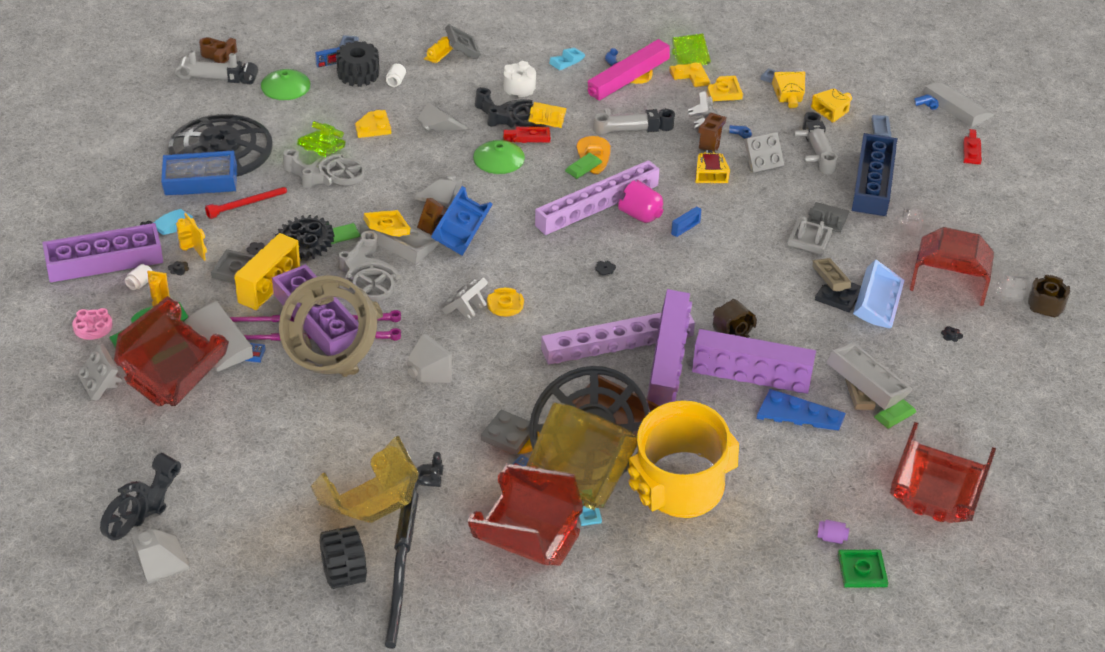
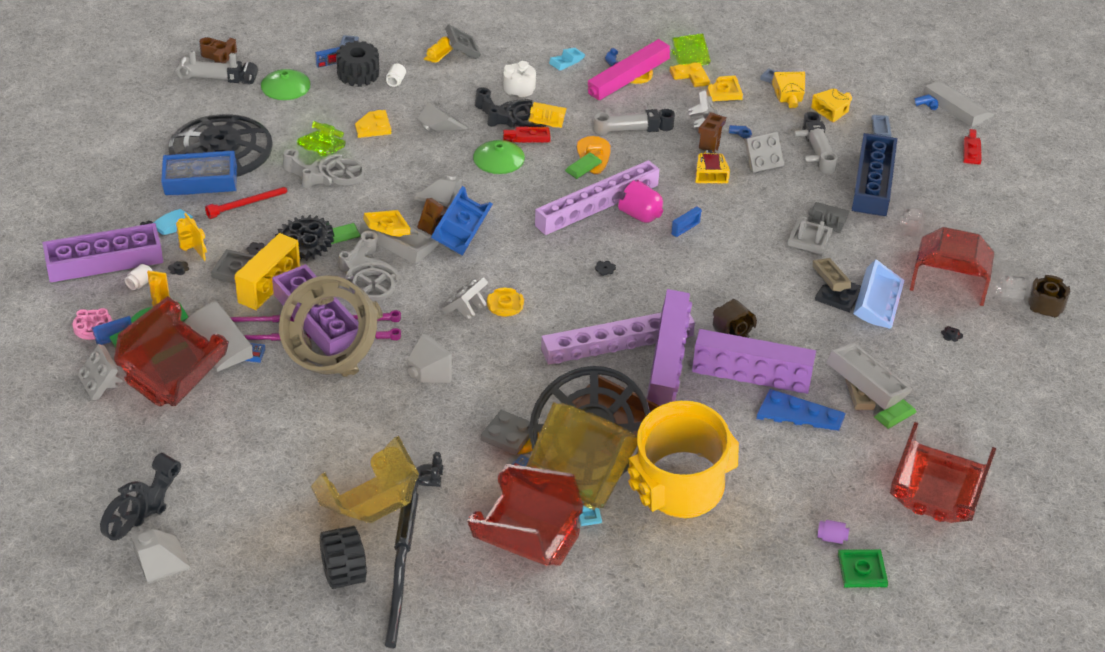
none -> blue tile [91,316,131,345]

